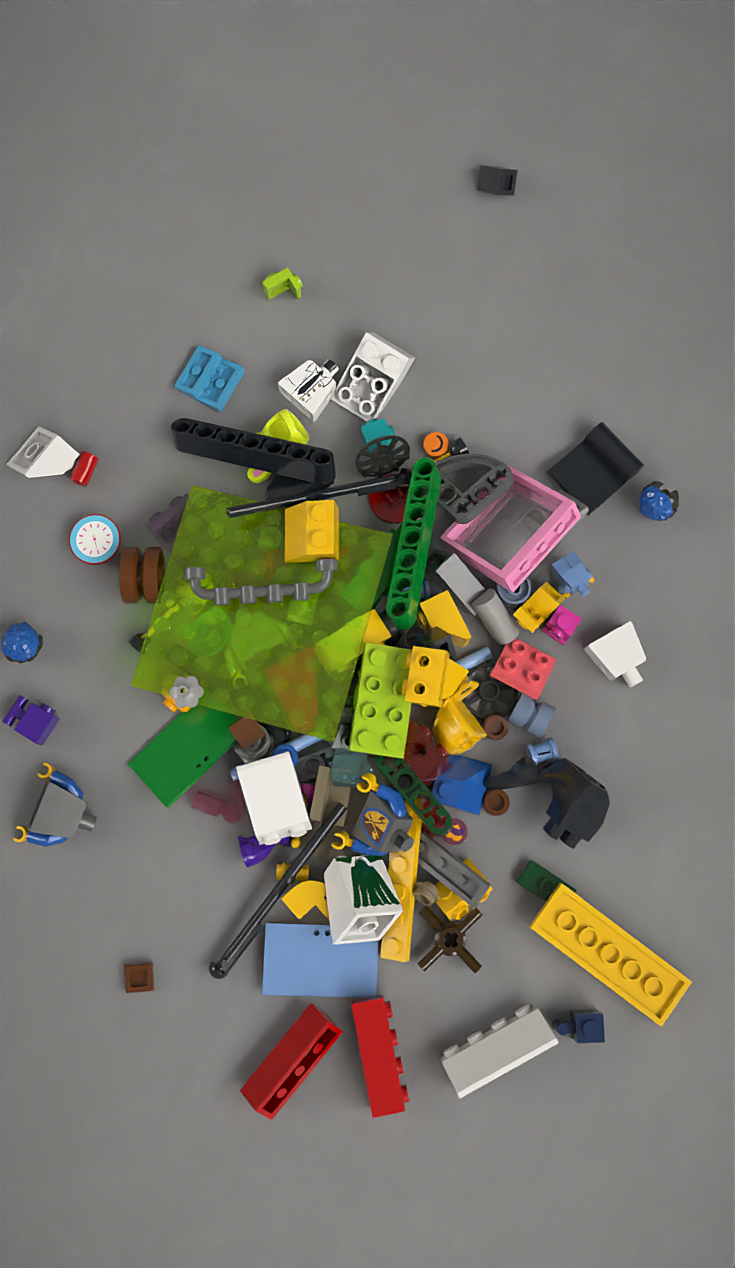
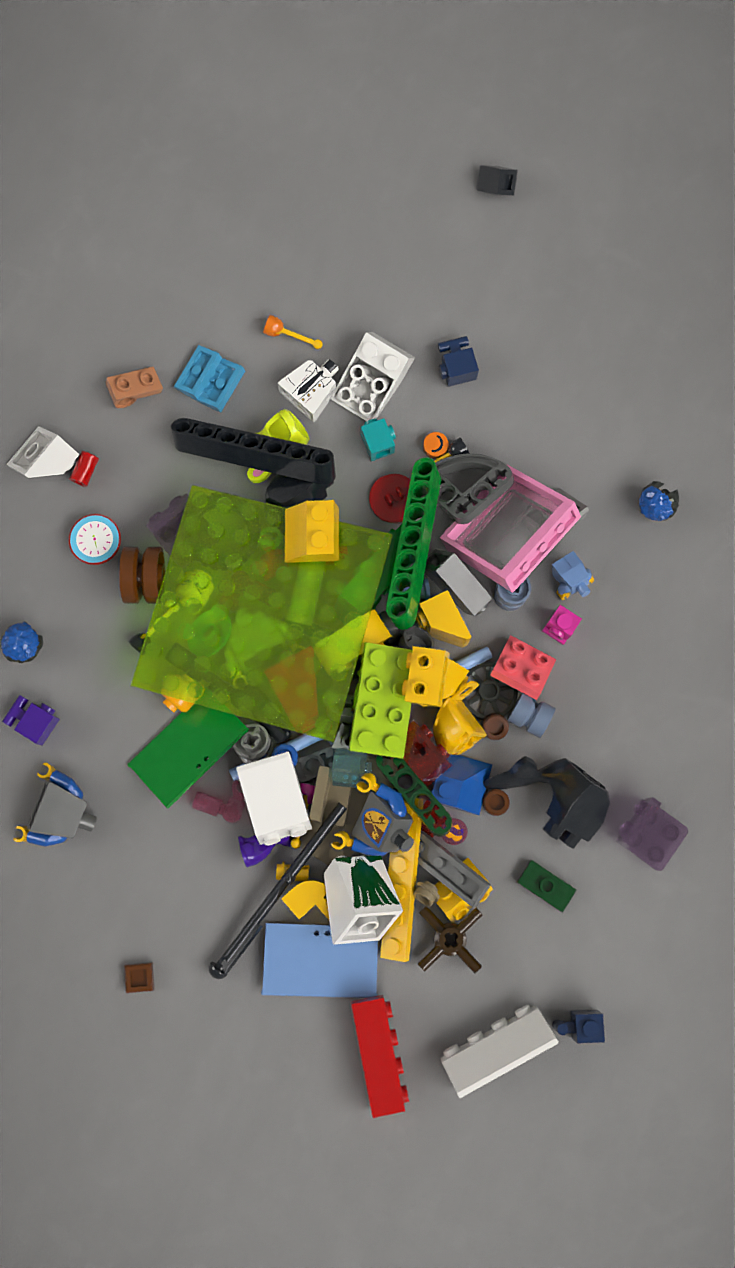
light grey plant [169,676,204,708] -> none
dark grey bar [184,559,338,605] -> none
black bar [226,468,412,518] -> none
reddish brown tile [228,712,266,750] -> none
red brick [239,1003,343,1120] -> none
lime bracket [262,267,303,300] -> none
pearl dark grey wheel [355,435,410,478] -> none
panel [414,626,457,663] -> none
light grey brick [471,588,519,645] -> none
yellow brick [513,581,565,633] -> none
medium blue bush [526,737,559,765] -> none
yellow plate [529,883,692,1027] -> none
black door [547,422,645,516] -> none
white torso [584,621,646,688] -> none
none -> nougat plate [105,367,163,408]
none -> hinge [263,315,323,349]
none -> dark blue brick [438,336,479,387]
none -> clear purple bracket [616,797,688,871]

